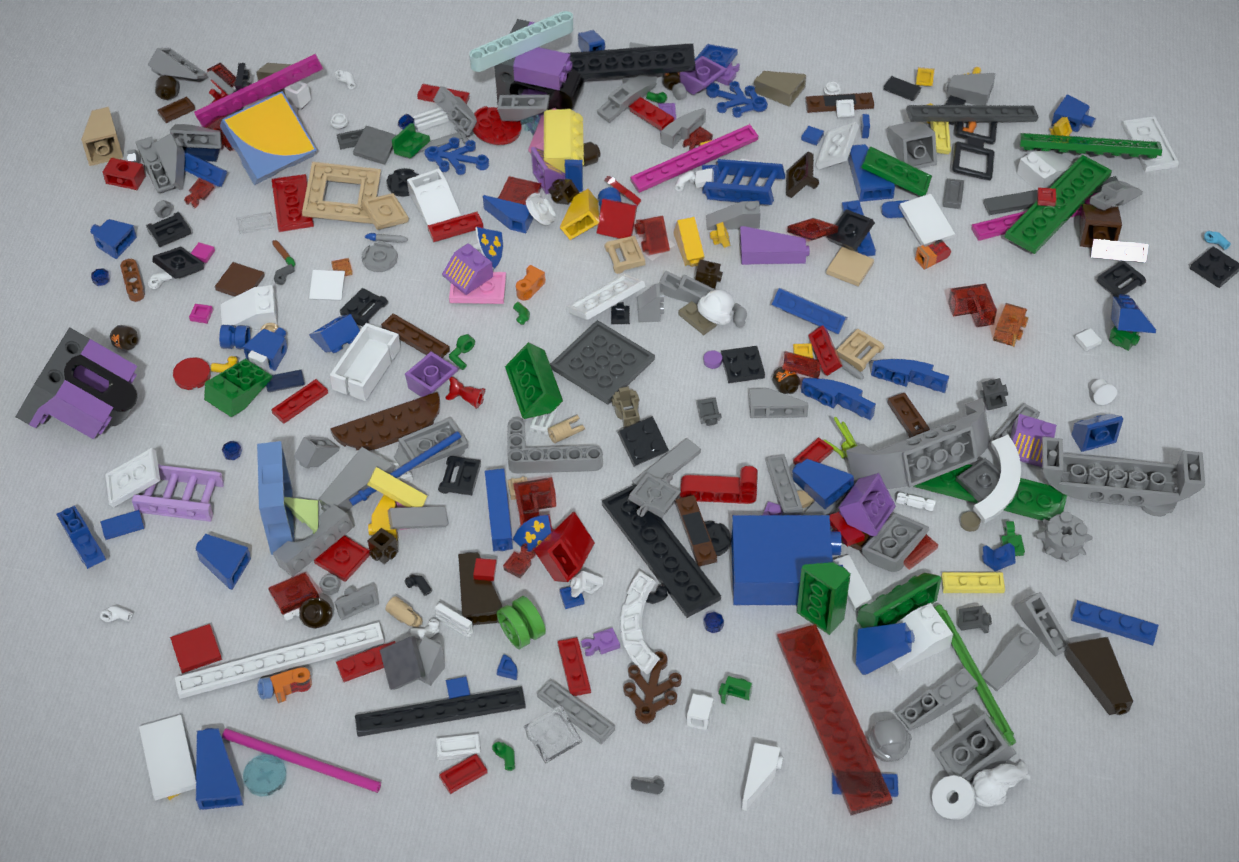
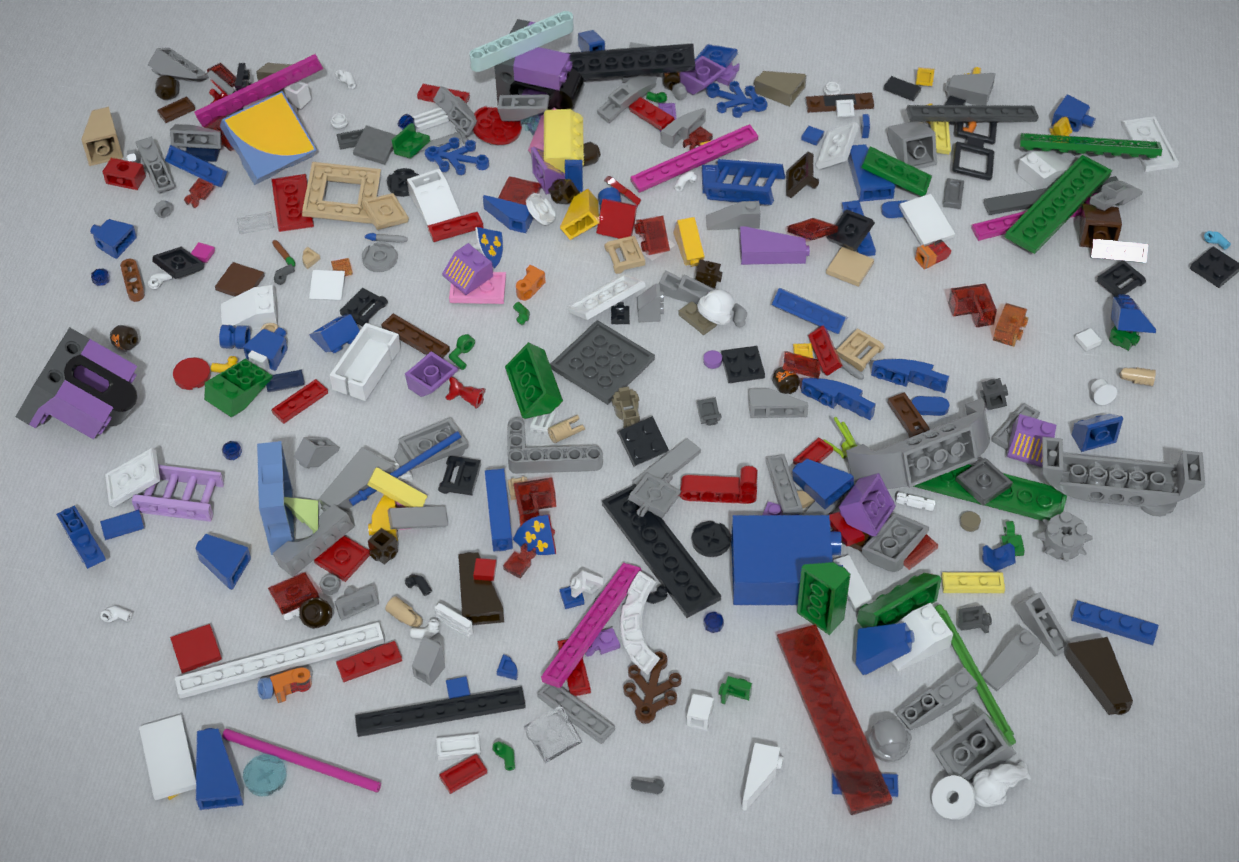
black plate [146,212,191,247] -> none
light grey slope [153,133,185,190] -> none
dark pink tile [189,304,213,324] -> none
reddish brown plate [330,392,440,451] -> none
flat silver tile [380,636,426,690] -> none
bright green wheel [497,596,546,650] -> none
red slope [534,512,595,582] -> none
reddish brown plate [675,495,717,567] -> none
white tile [695,168,714,188] -> none
yellow tile [710,222,731,248] -> none
white tile [973,435,1021,523] -> none
red tile [1037,187,1056,206] -> none
none -> tan tile [302,247,320,269]
none -> dark pink plate [541,562,642,688]
none -> blue tile [912,396,950,416]
none -> tan hinge [1119,367,1156,386]

